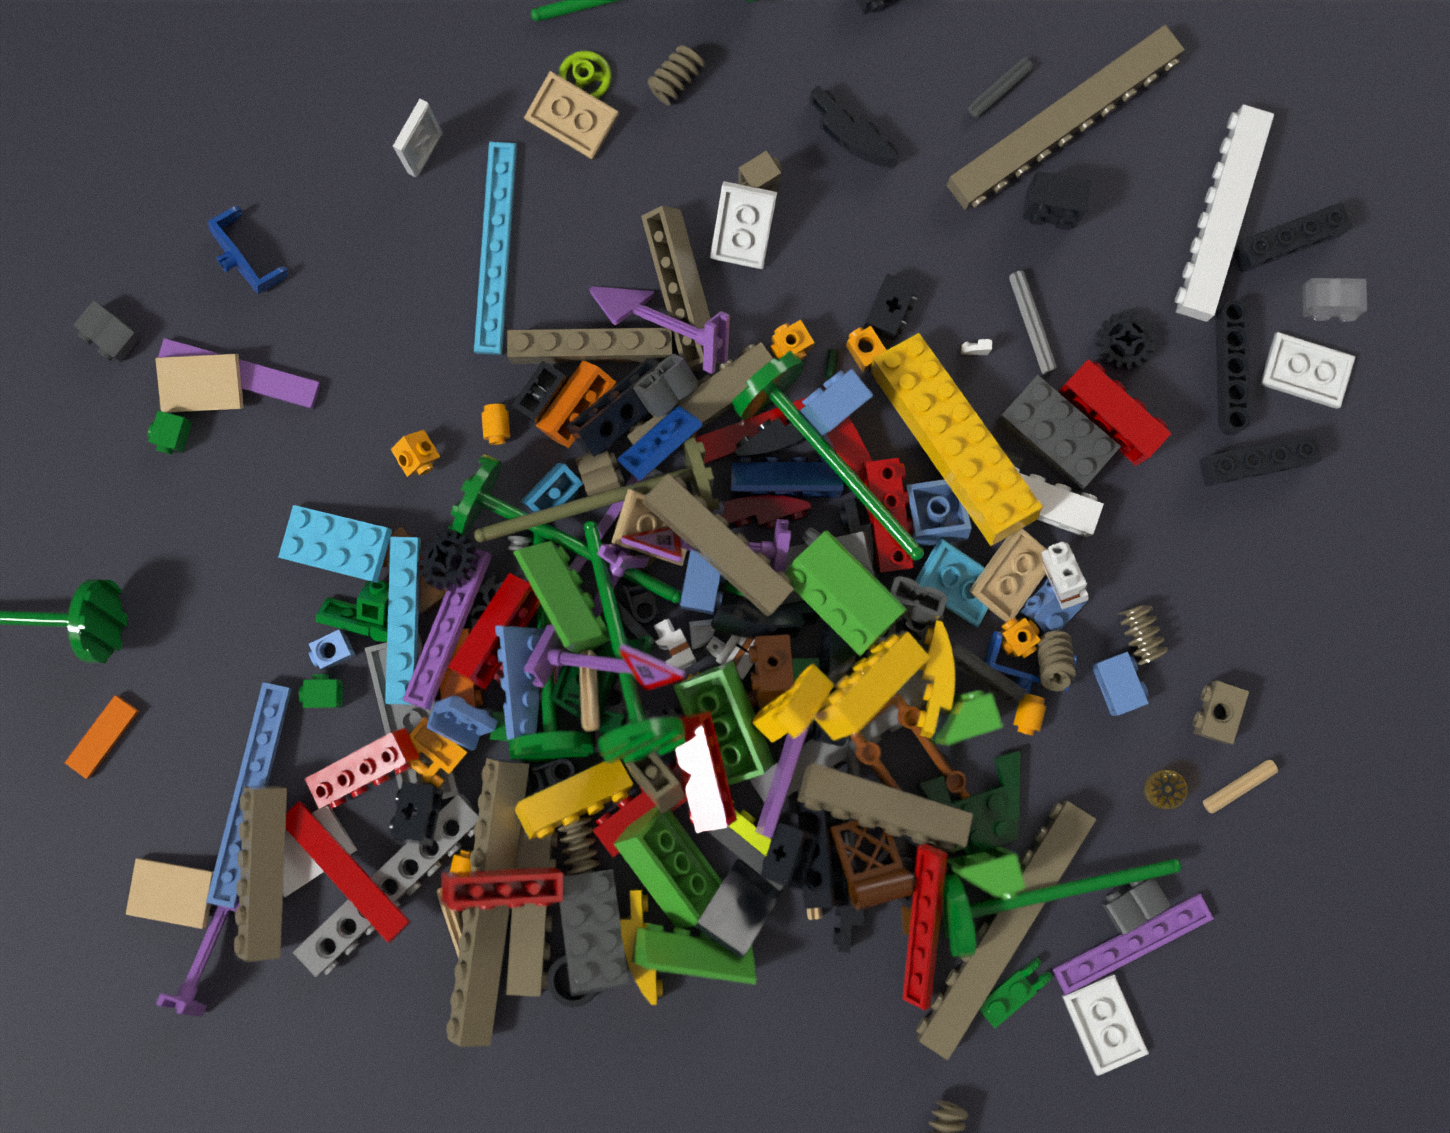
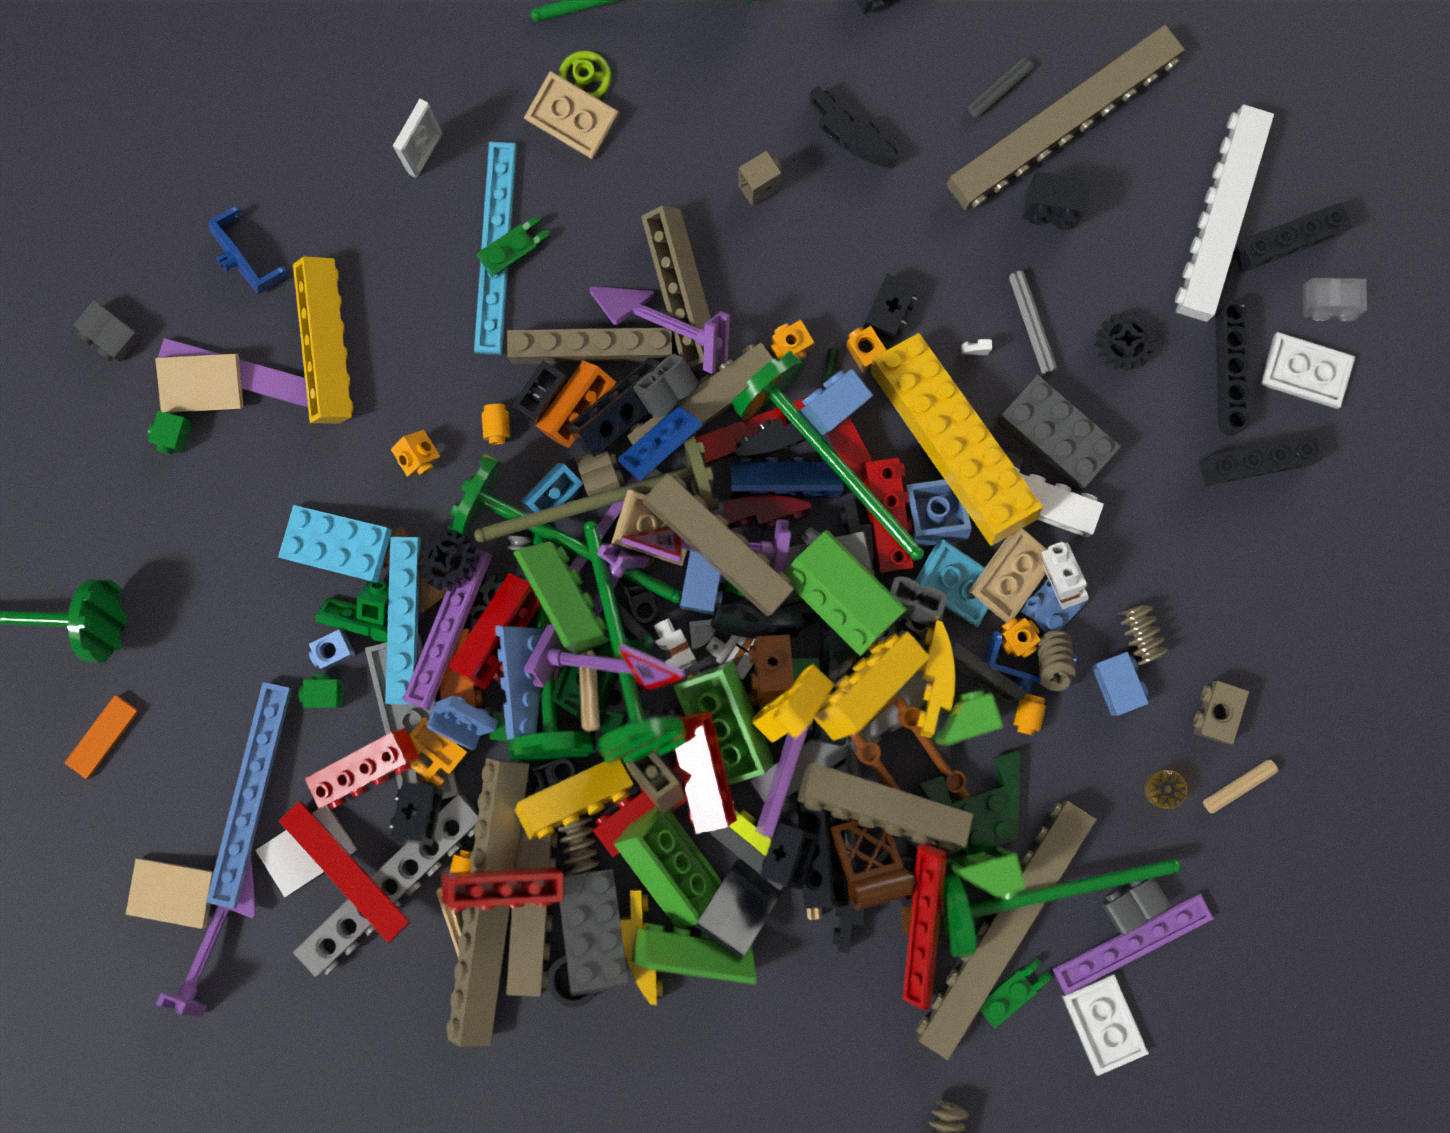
dark tan brick [234,786,287,962] -> none
dark tan piece [647,45,706,106] -> none
white tile [710,181,777,269] -> none
red brick [1057,359,1172,466] -> none
none -> yellow brick [293,256,353,423]
none -> green hinge [476,215,552,277]

